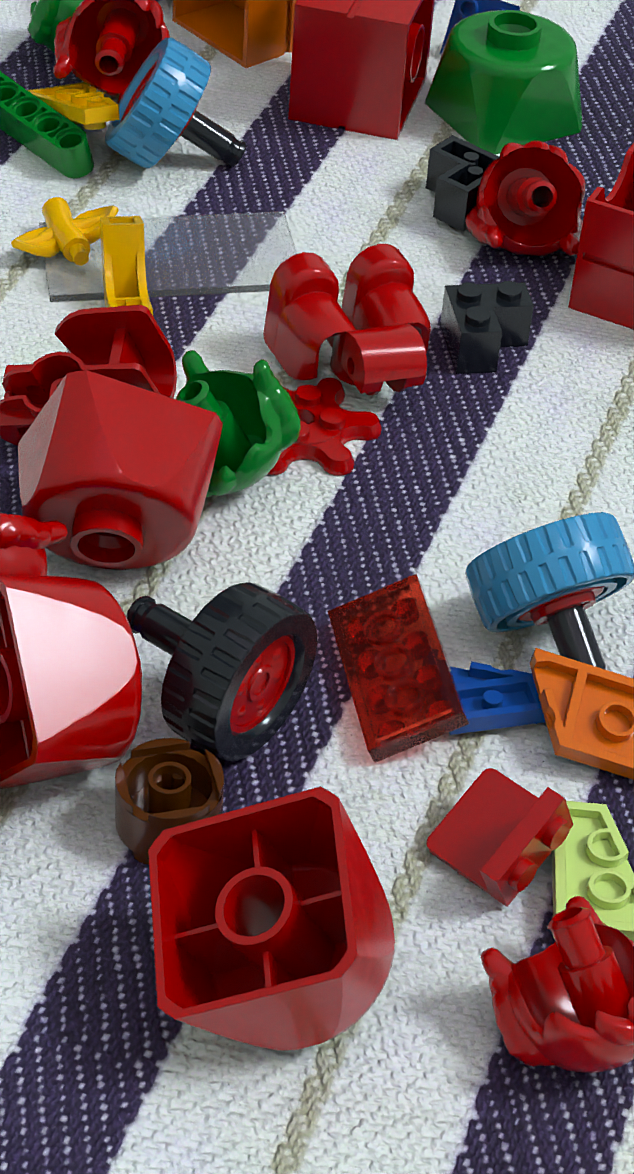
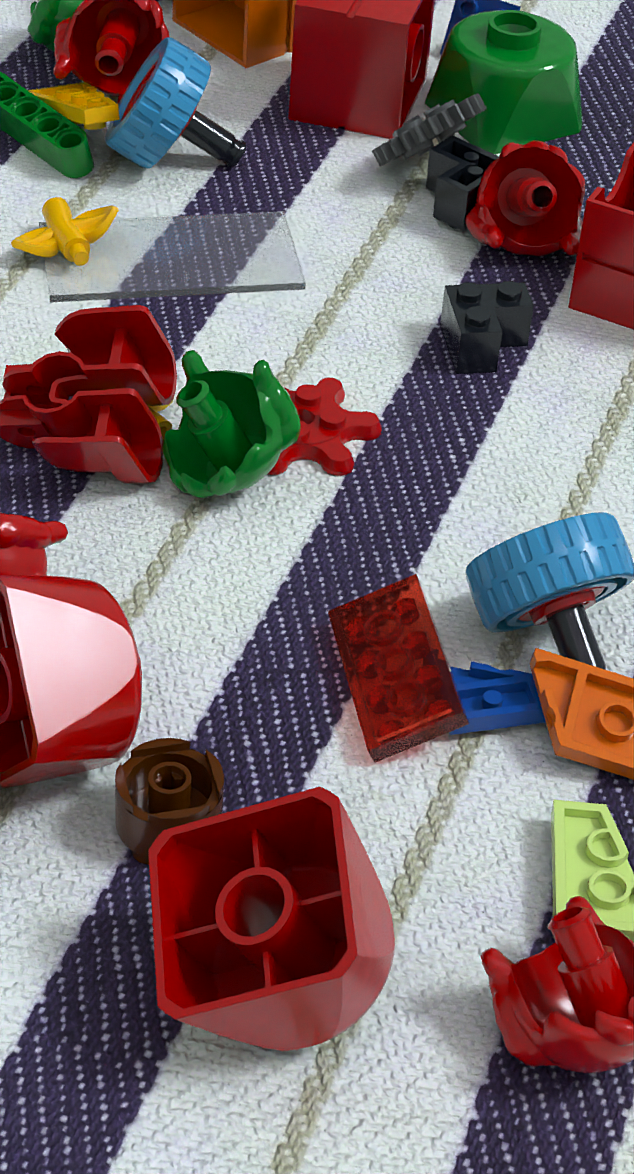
red piece [18,370,223,570] -> none
yellow arch [100,216,153,315] -> none
black wheel [126,582,317,761] -> none
red piece [263,244,431,396] -> none
red bracket [427,768,573,907] -> none
none -> dark grey gear [372,93,487,166]

